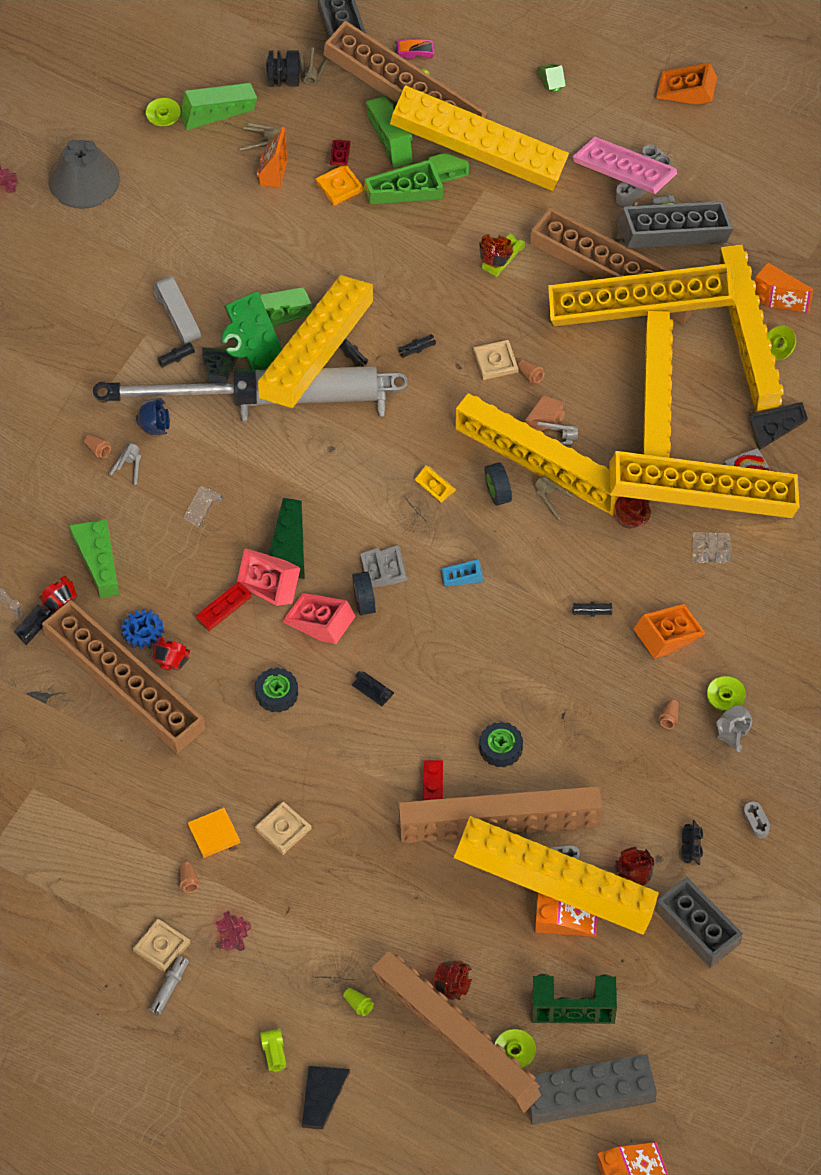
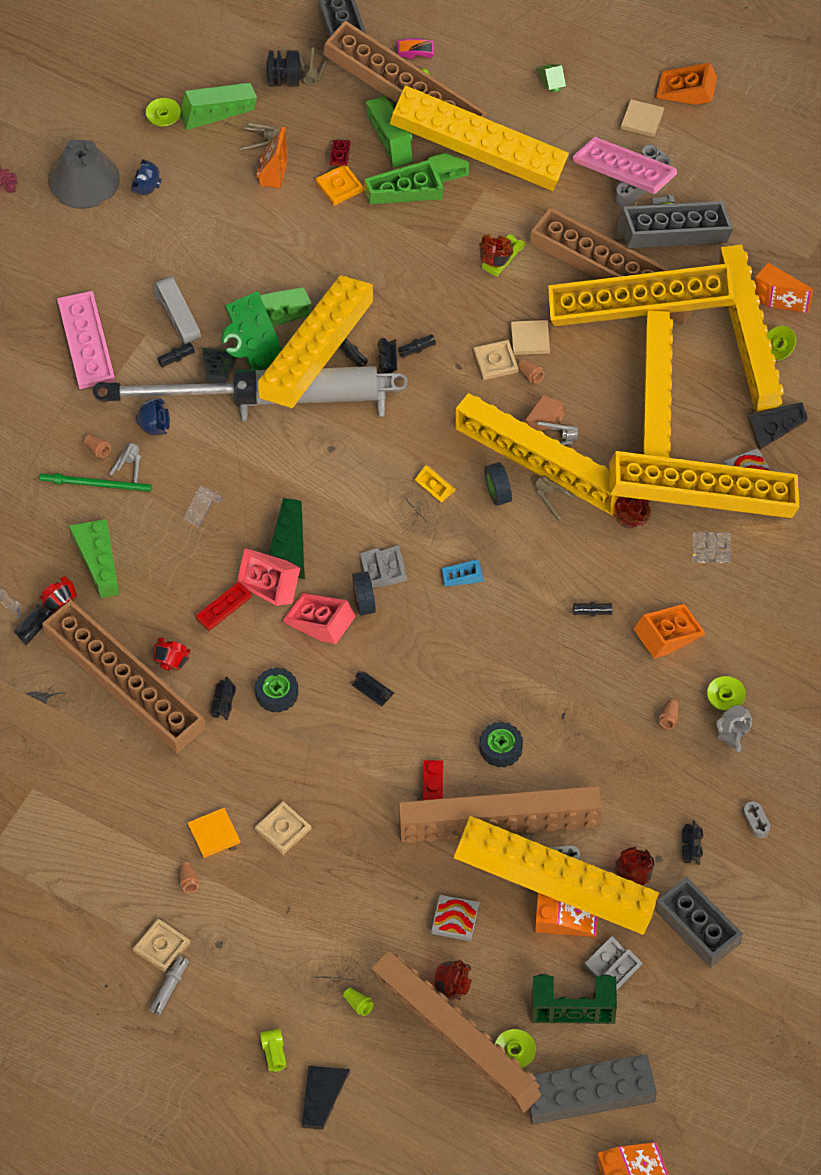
blue gear [121,609,164,649] -> none
clear pink hips [216,911,251,951] -> none
none -> green bar [39,473,152,492]
none -> bright pink plate [57,291,115,389]
none -> dark blue cylinder [131,159,162,195]
none -> black hinge [210,677,236,720]
none -> black hinge [378,338,397,374]
none -> slope [431,895,480,941]
none -> tan tile [511,320,550,355]
none -> light grey slope [583,936,643,990]
none -> tan tile [621,99,664,138]

